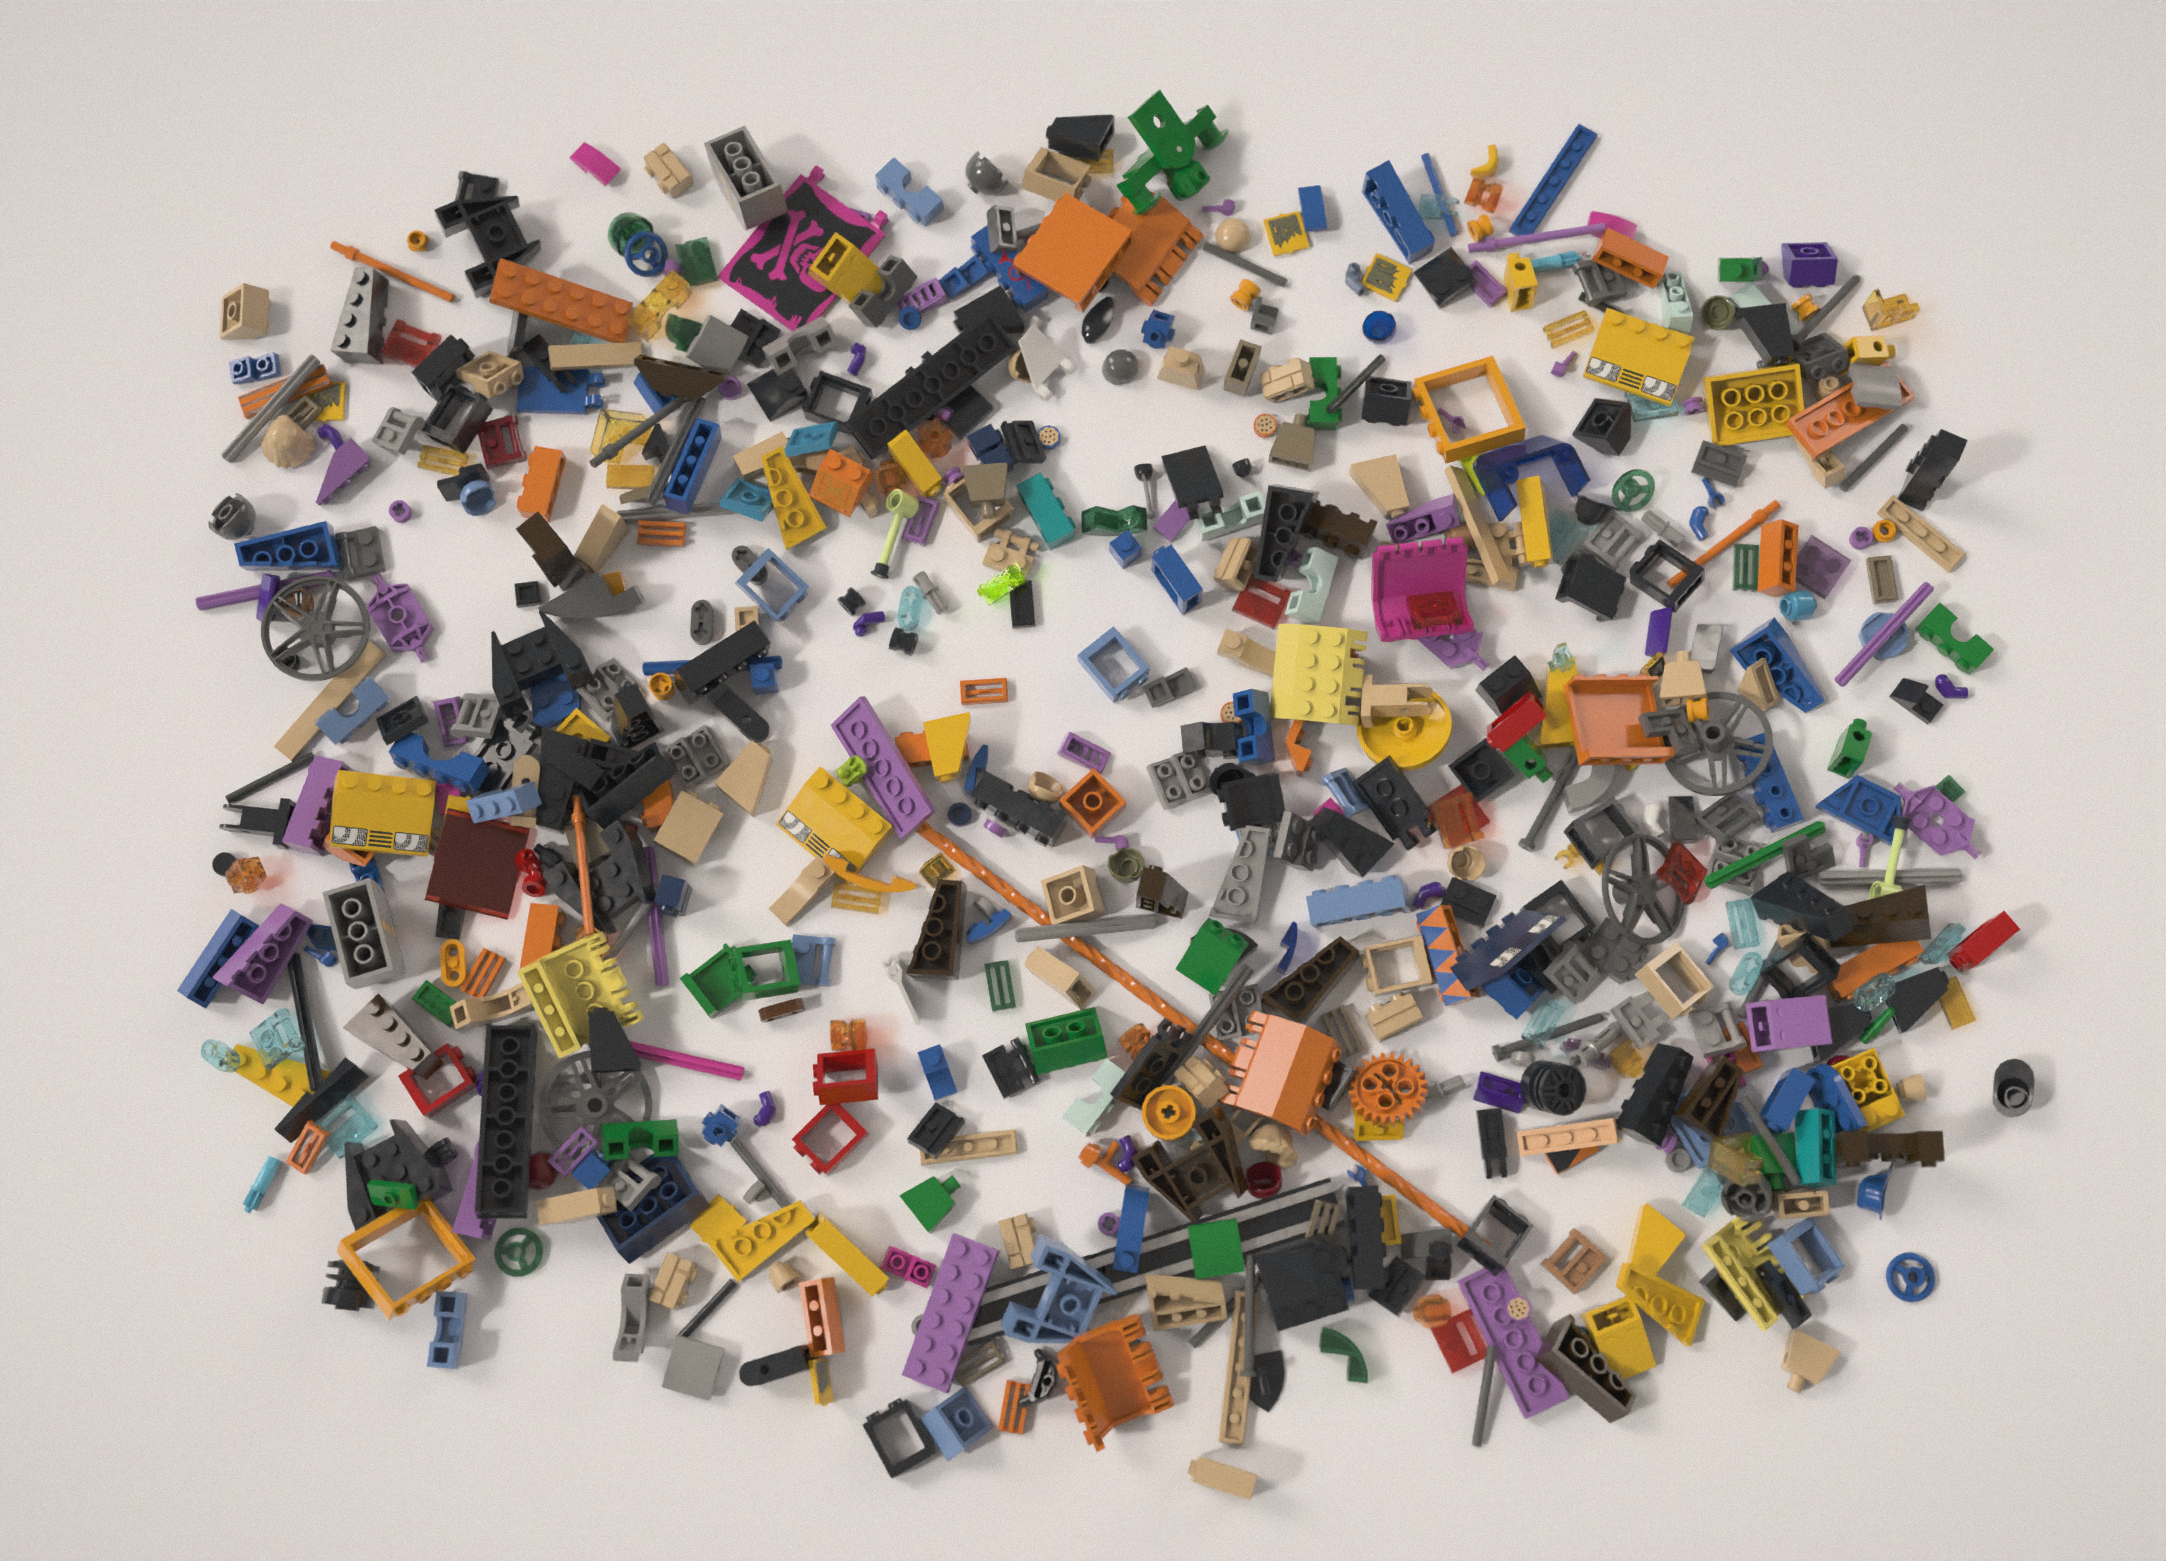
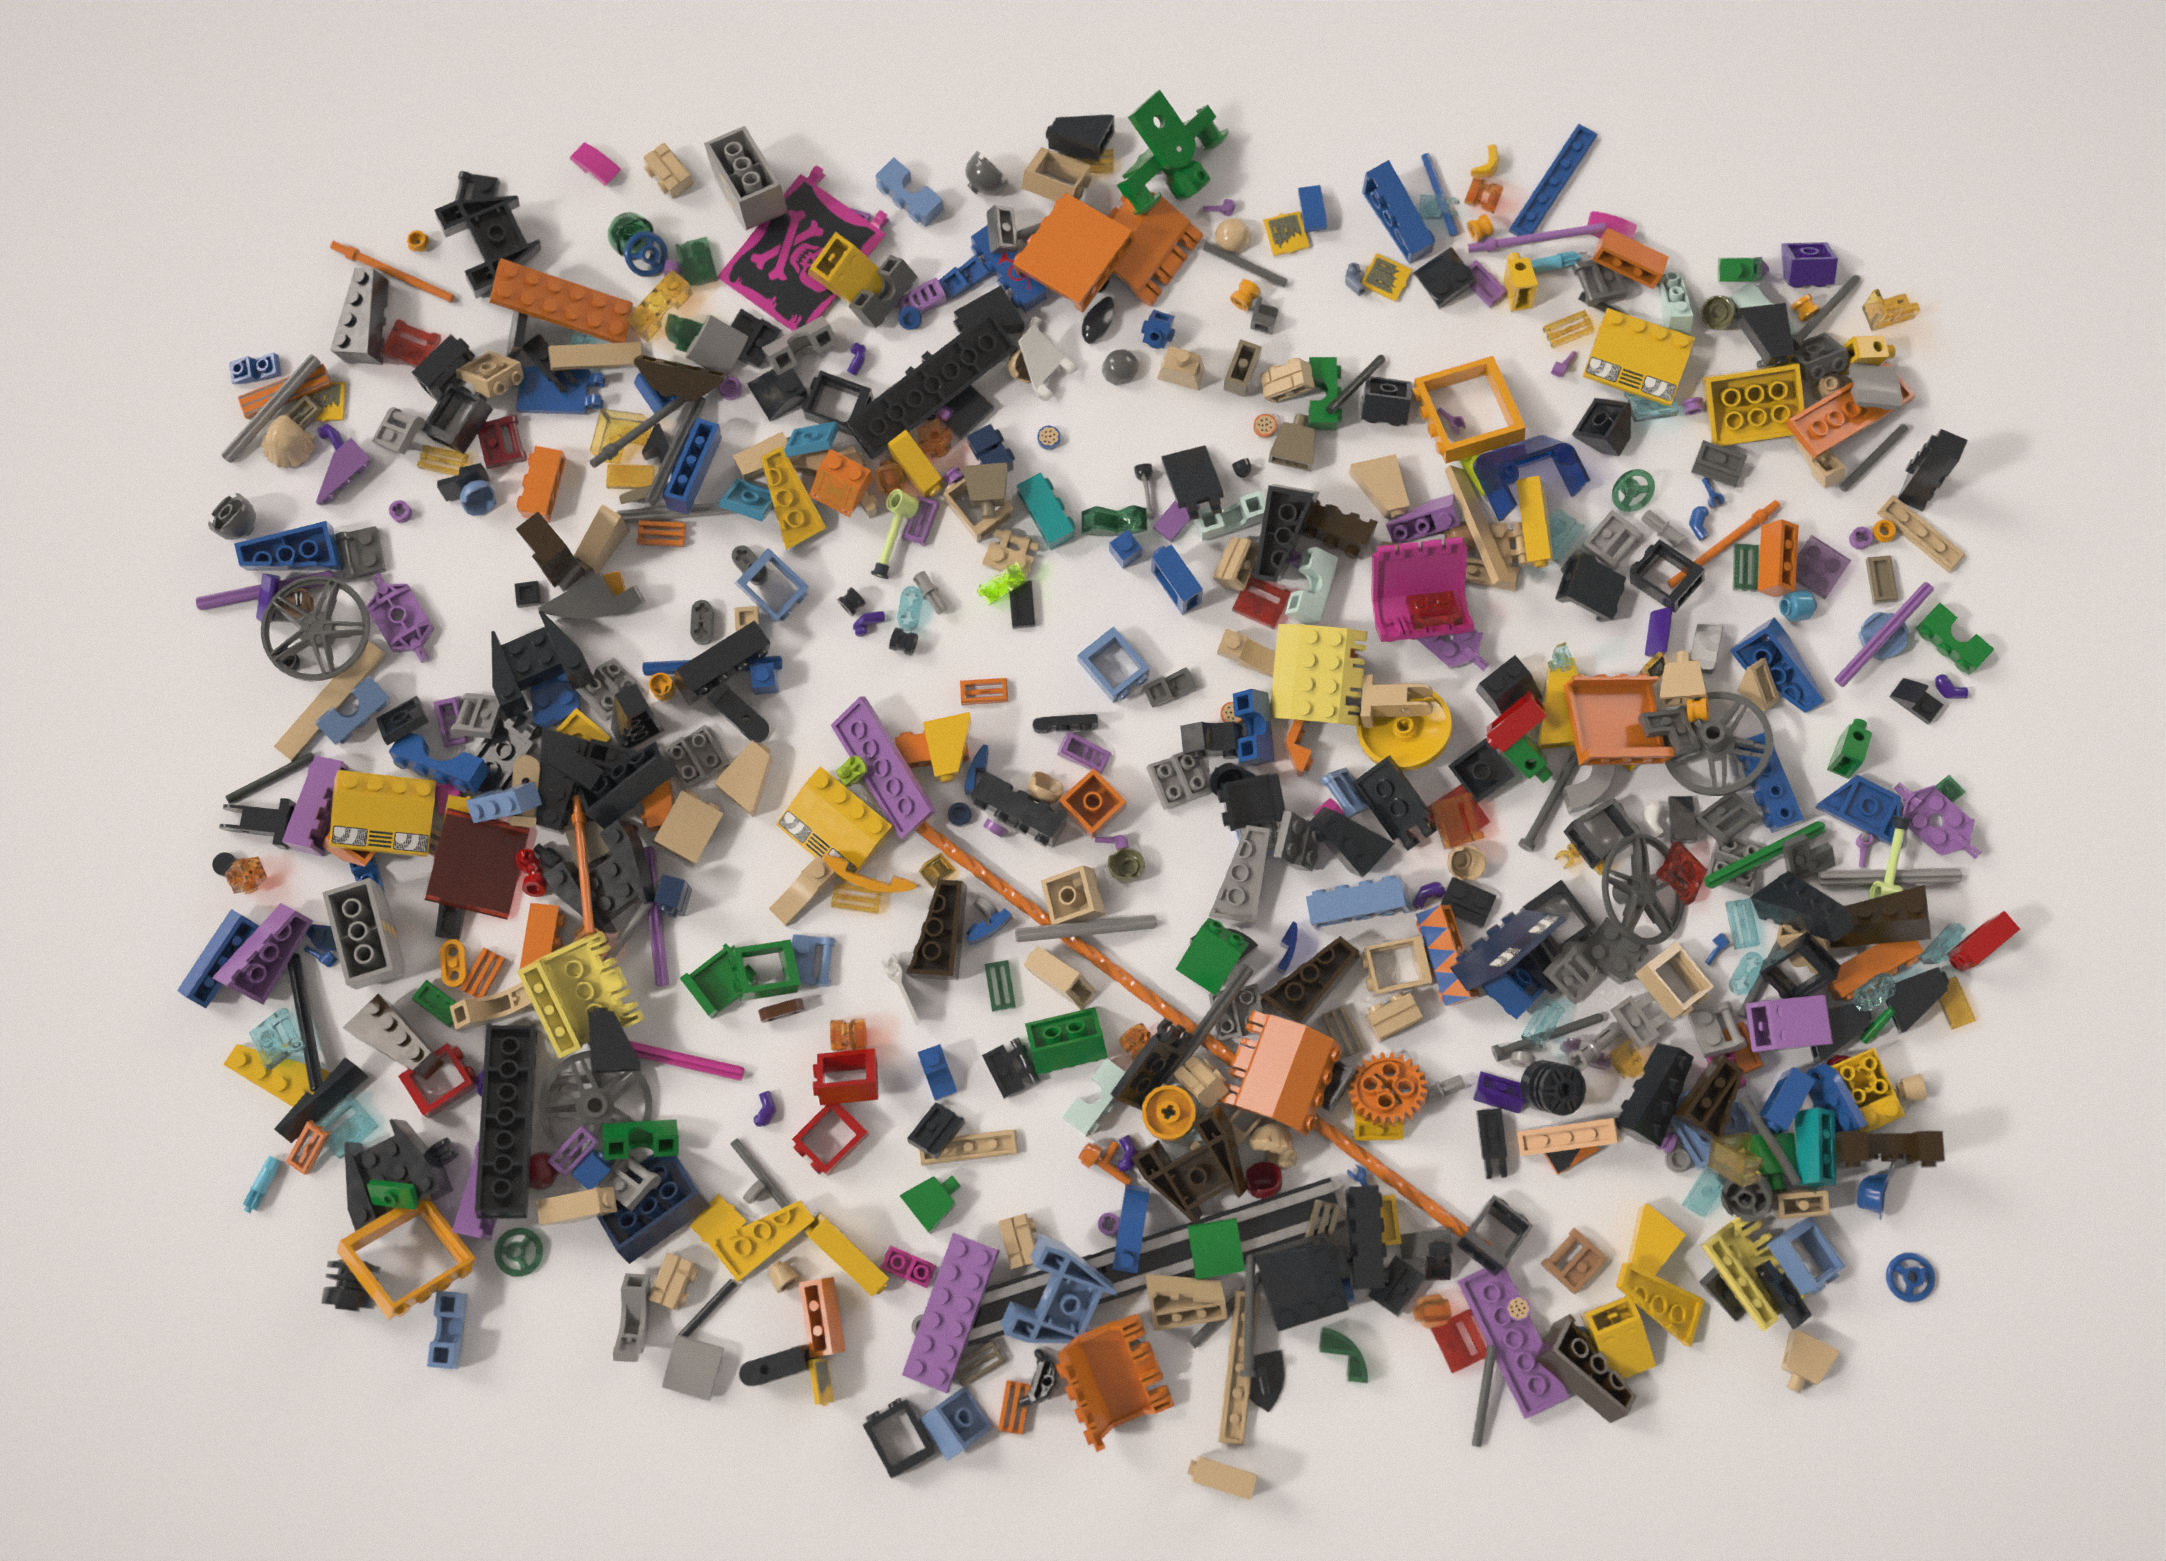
clear light blue beam [201,1039,240,1073] -> none
tan slope [220,283,271,340] -> none
blue brick [701,1104,741,1147] -> none
black plate [1000,420,1046,464] -> none
dark brown wedge [1136,865,1189,919] -> none
clear blue hair [1362,310,1397,345] -> none
black piece [1575,493,1622,526] -> none
black piece [1992,1059,2035,1117] -> none
none -> black hinge [1032,714,1098,734]

